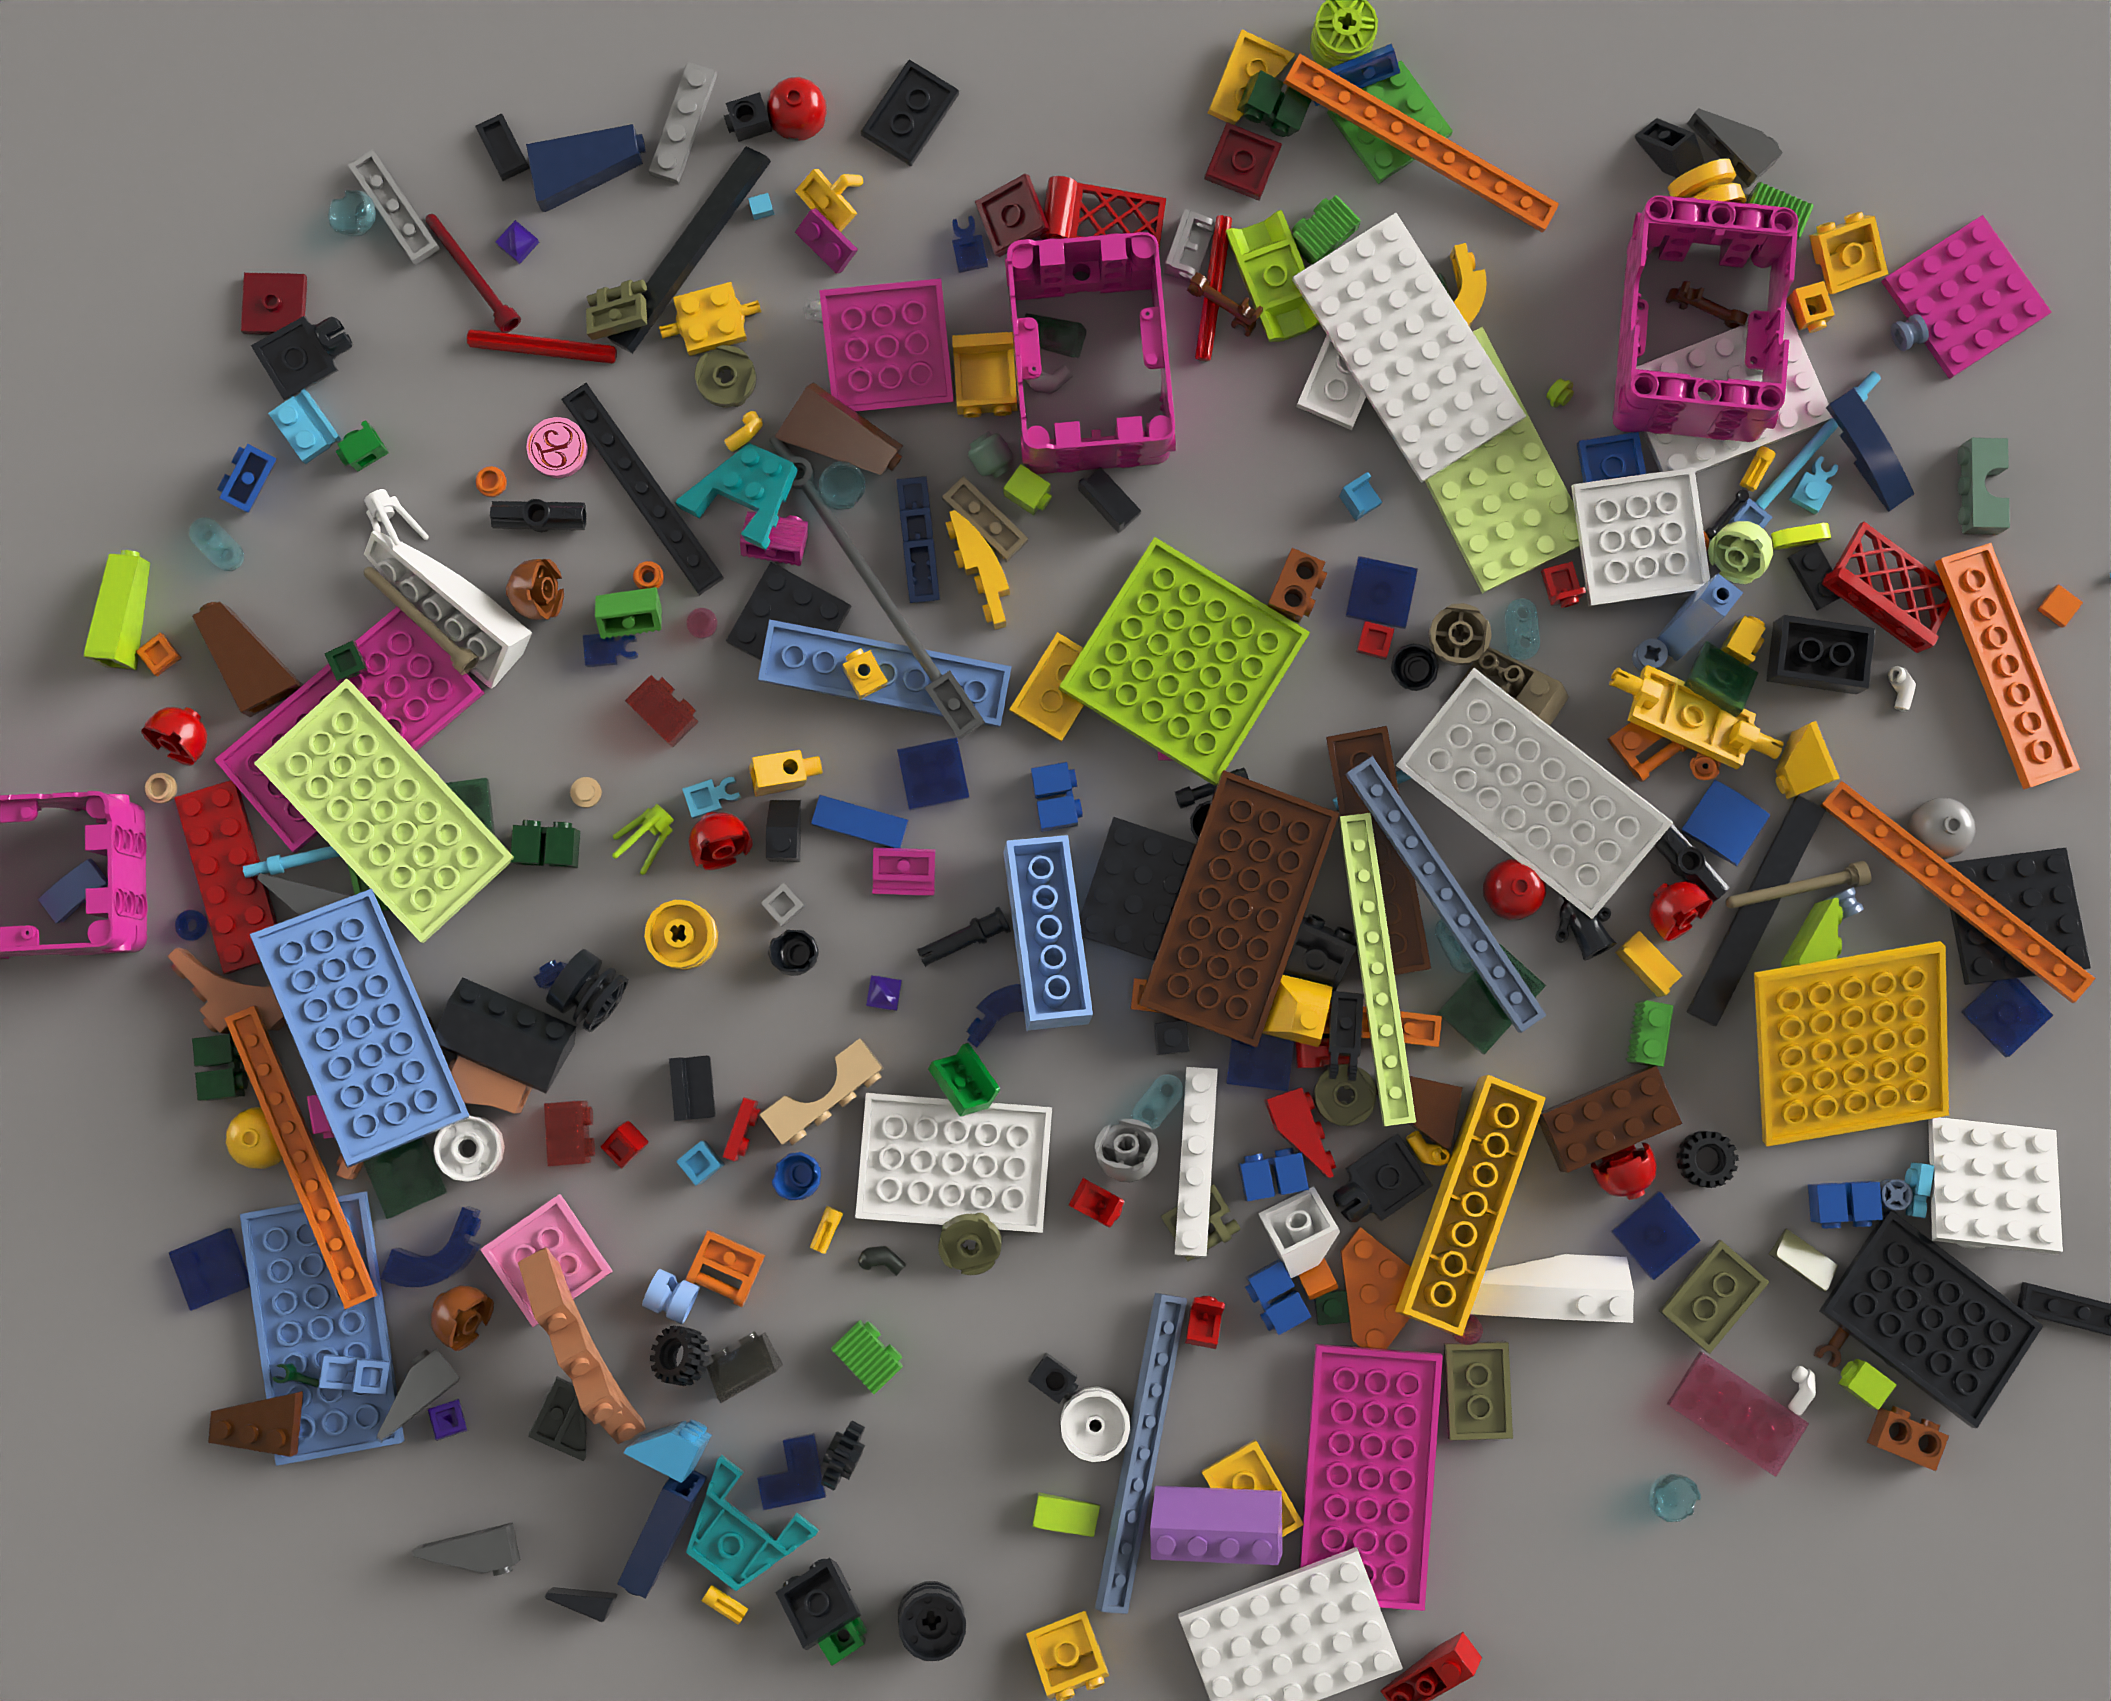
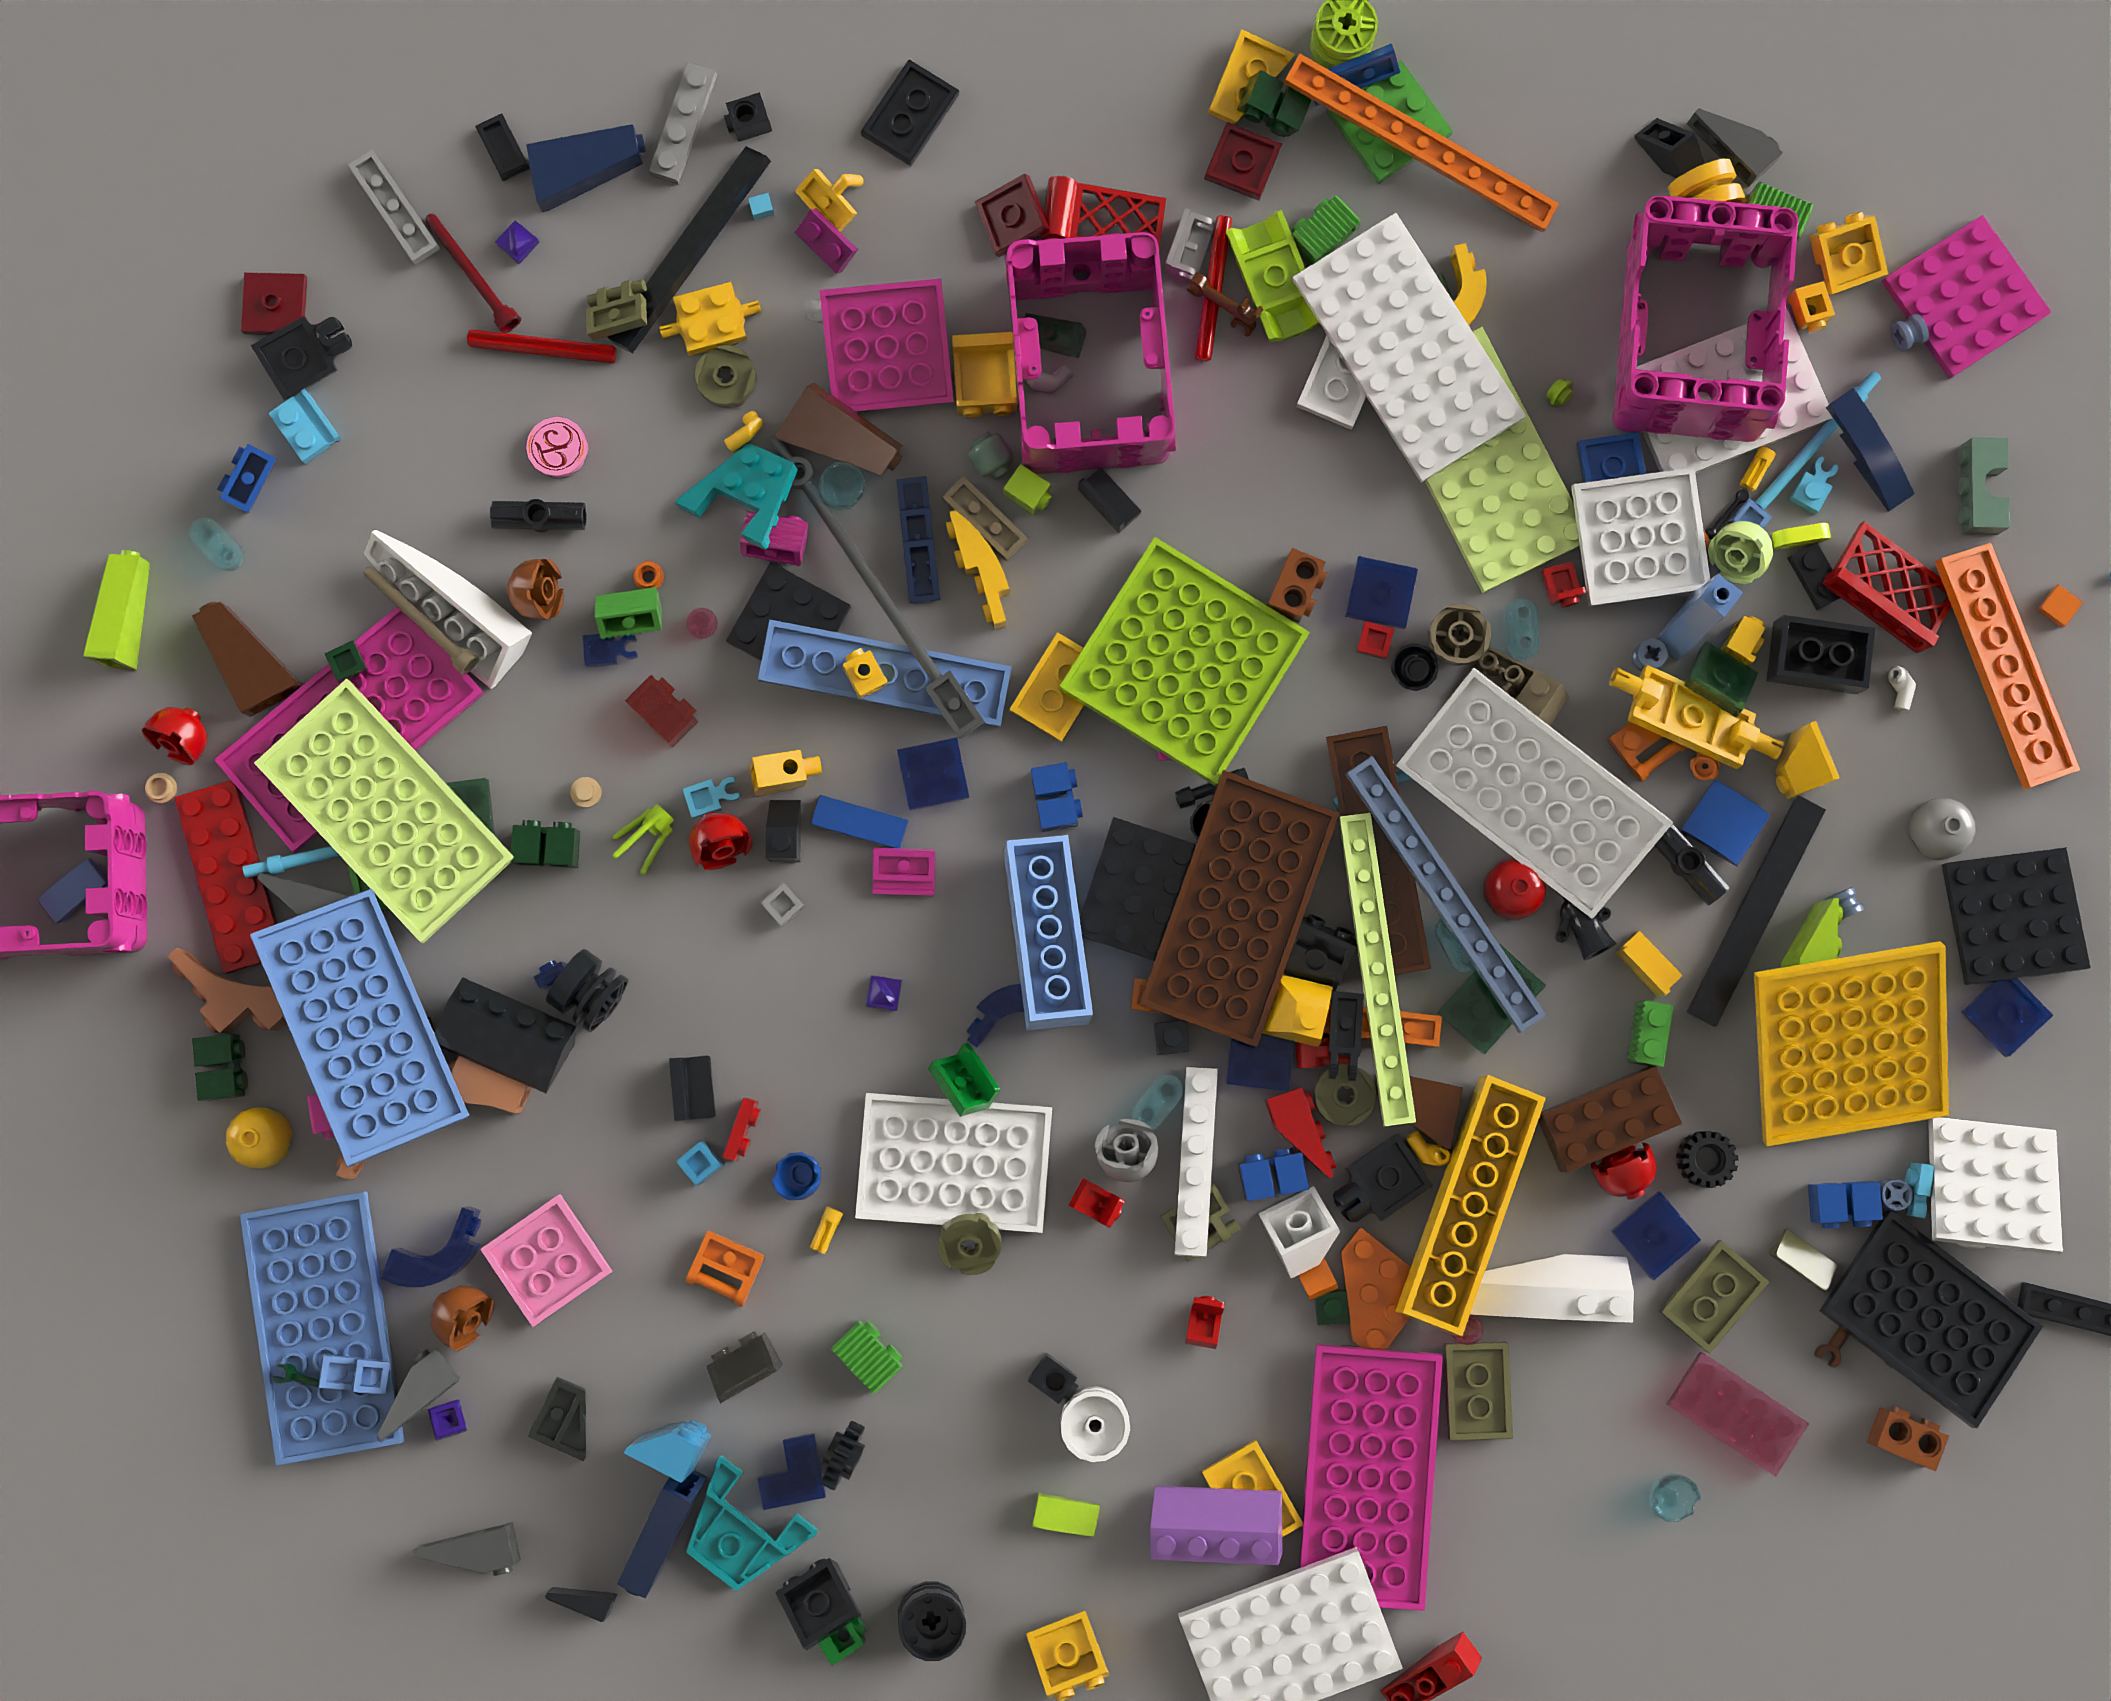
orange tile [136,633,182,677] -> none
clear blue plate [168,1228,250,1311] -> none
clear blue plate [175,910,207,941] -> none
reddish brown wing [208,1391,303,1457] -> none
orange plate [224,1006,377,1309] -> none
clear light blue hair [328,190,376,237] -> none
green brick [336,420,389,472] -> none
clear green plate [363,1137,447,1219] -> none
white plant [364,489,429,546] -> none
white wheel [433,1115,505,1182] -> none
orange plate [476,466,507,497] -> none
nougat arch [518,1247,646,1444] -> none
clear red brick [544,1101,595,1166] -> none
black tile [561,383,724,596] -> none
red slope [600,1121,649,1169] -> none
light blue wheel [642,1269,700,1324] -> none
yellow wheel [644,899,718,970] -> none
black tyre [650,1325,710,1386] -> none
yellow piece [701,1584,748,1625] -> none
tan arch [760,1038,884,1146] -> none
red cylinder [767,77,827,141] -> none
black hair [768,929,819,976] -> none
pearl dark grey arm [858,1246,907,1276] -> none
black pin [917,907,1011,967] -> none
clear blue plate [952,215,988,273] -> none
sand blue plate [1095,1293,1187,1614] -> none
blue piece [1245,1259,1312,1335] -> none
dark azure panel [1339,472,1382,521] -> none
red cylinder [1649,882,1713,941] -> none
reddish brown bar [1665,281,1748,329] -> none
dark tan piece [1725,861,1871,908] -> none
white arm [1788,1366,1816,1416] -> none
orange plate [1820,781,2096,1003] -> none
lime brick [1838,1358,1896,1410] -> none

